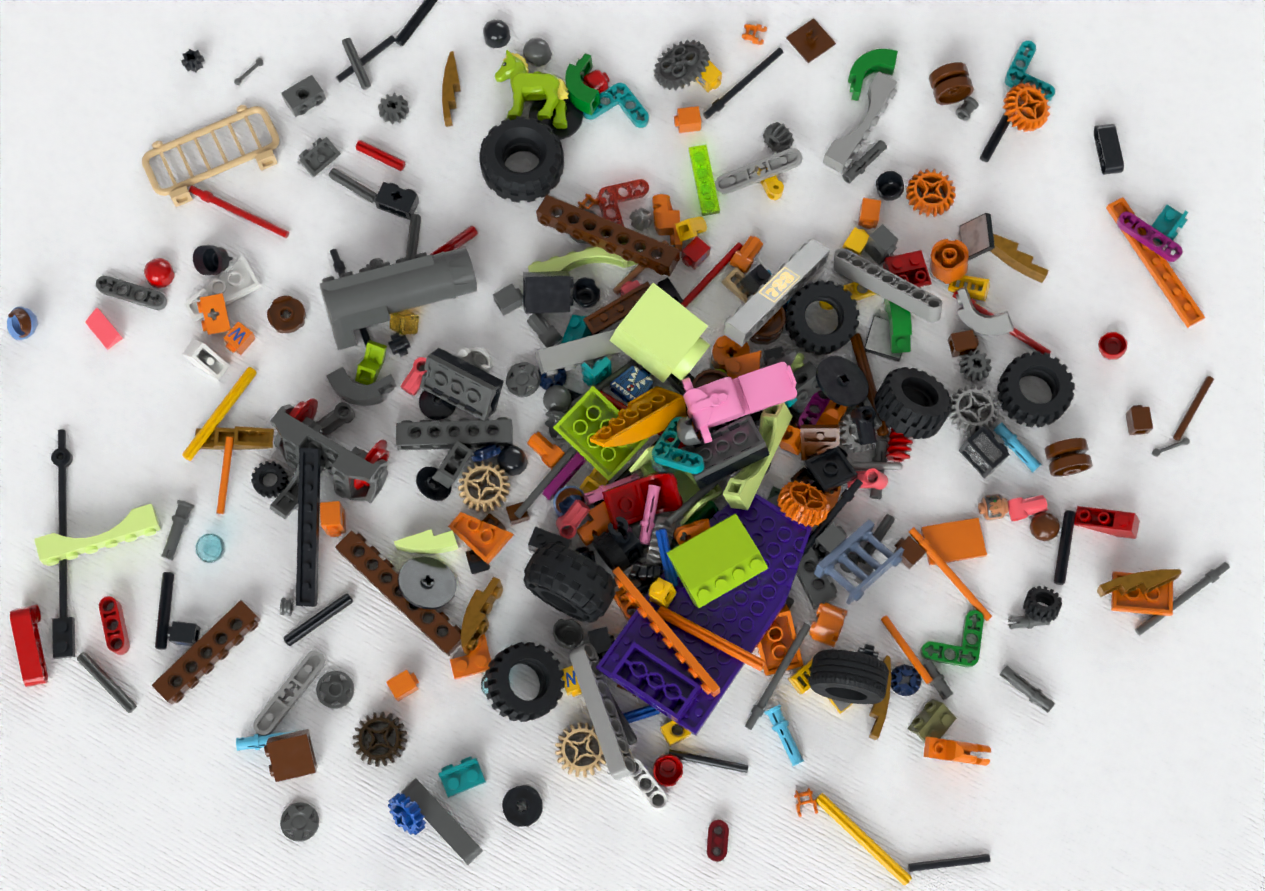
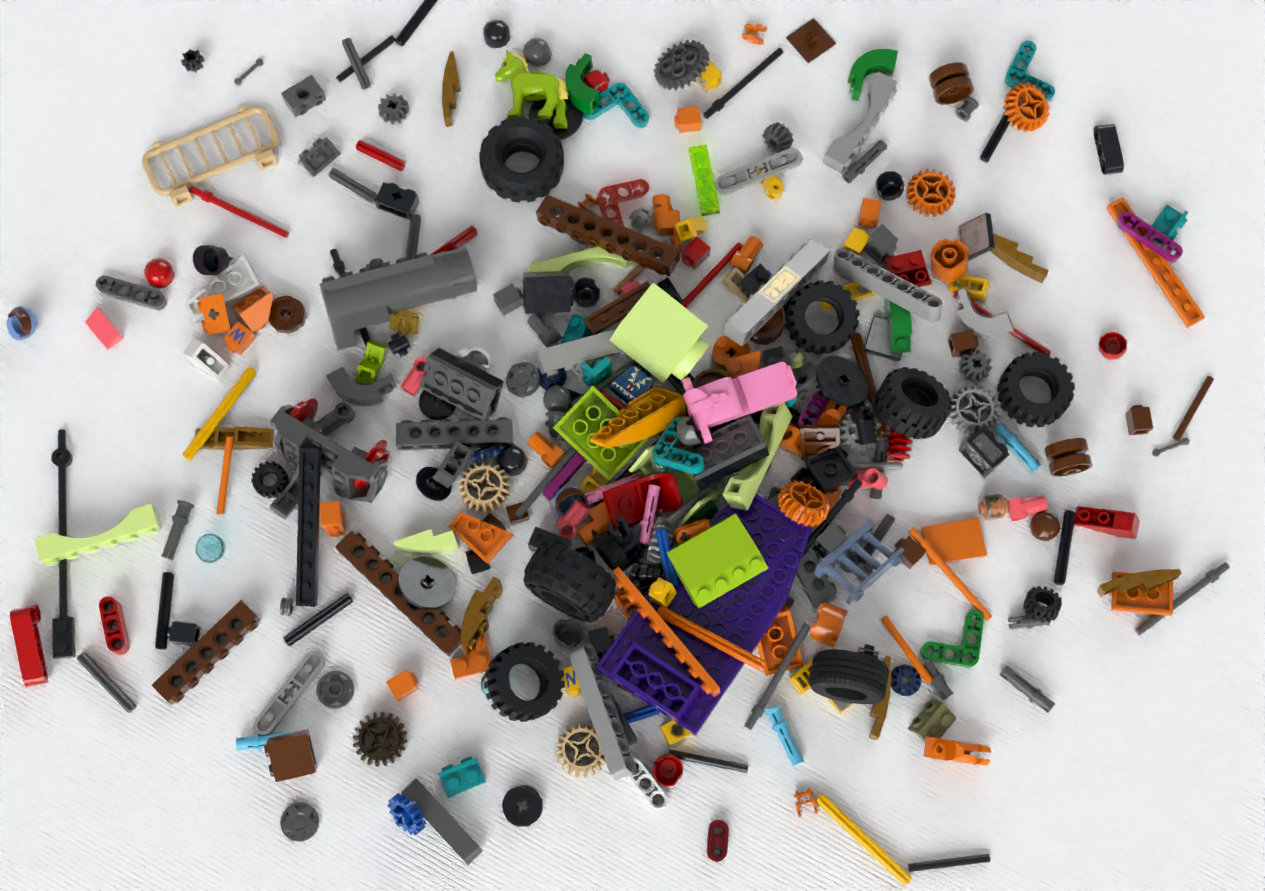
none -> orange slope [232,286,273,332]

